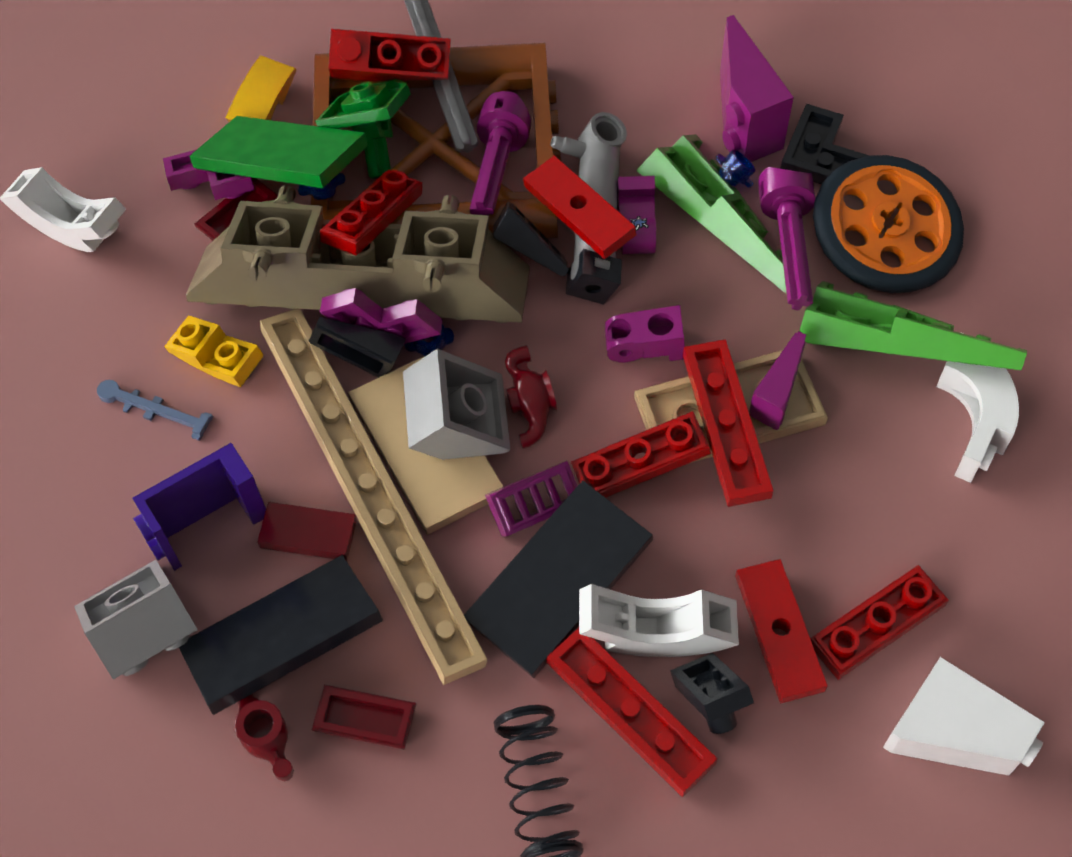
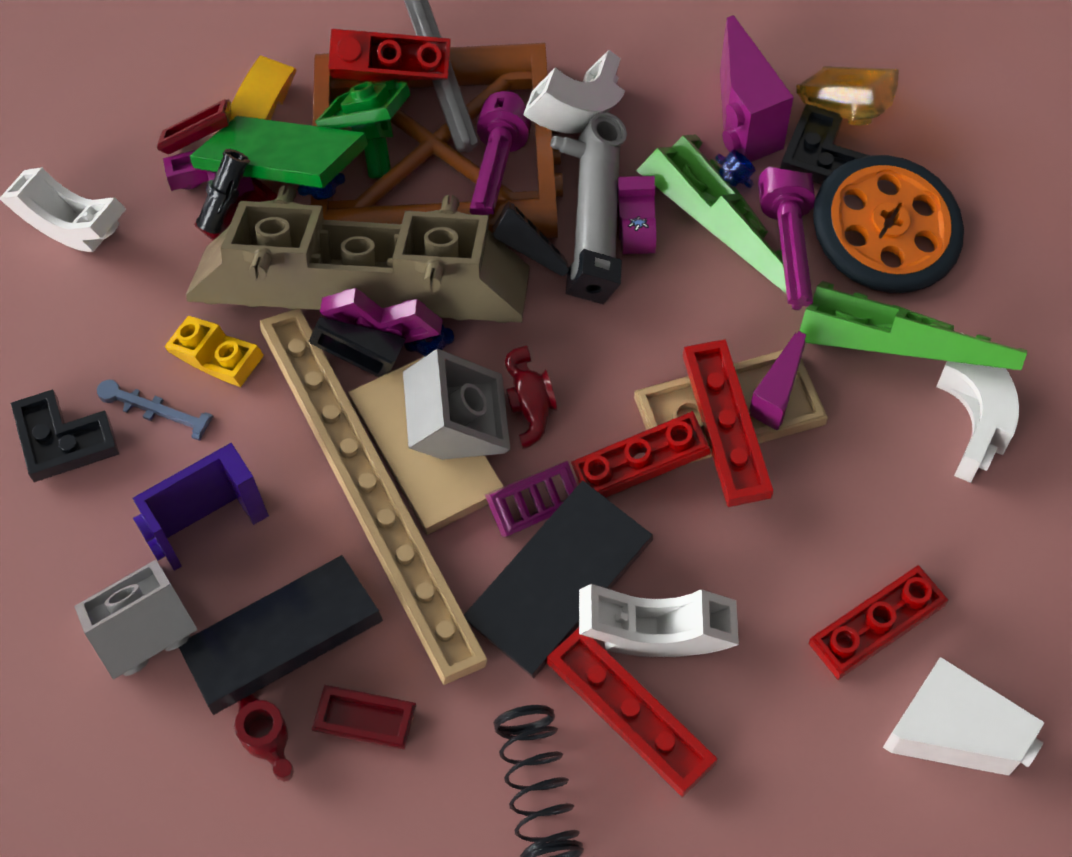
dark red tile [257,502,357,561] -> none
red tile [320,170,423,256] -> none
red tile [523,155,637,260] -> none
magenta leg [604,305,685,363] -> none
black tile [670,653,754,734] -> none
red tile [735,559,828,704] -> none
none -> black plate [11,389,119,482]
none -> dark red tile [157,99,231,155]
none -> black pin [196,149,250,234]
none -> white arch [523,50,625,134]
none -> clear yellow slope [796,66,899,125]

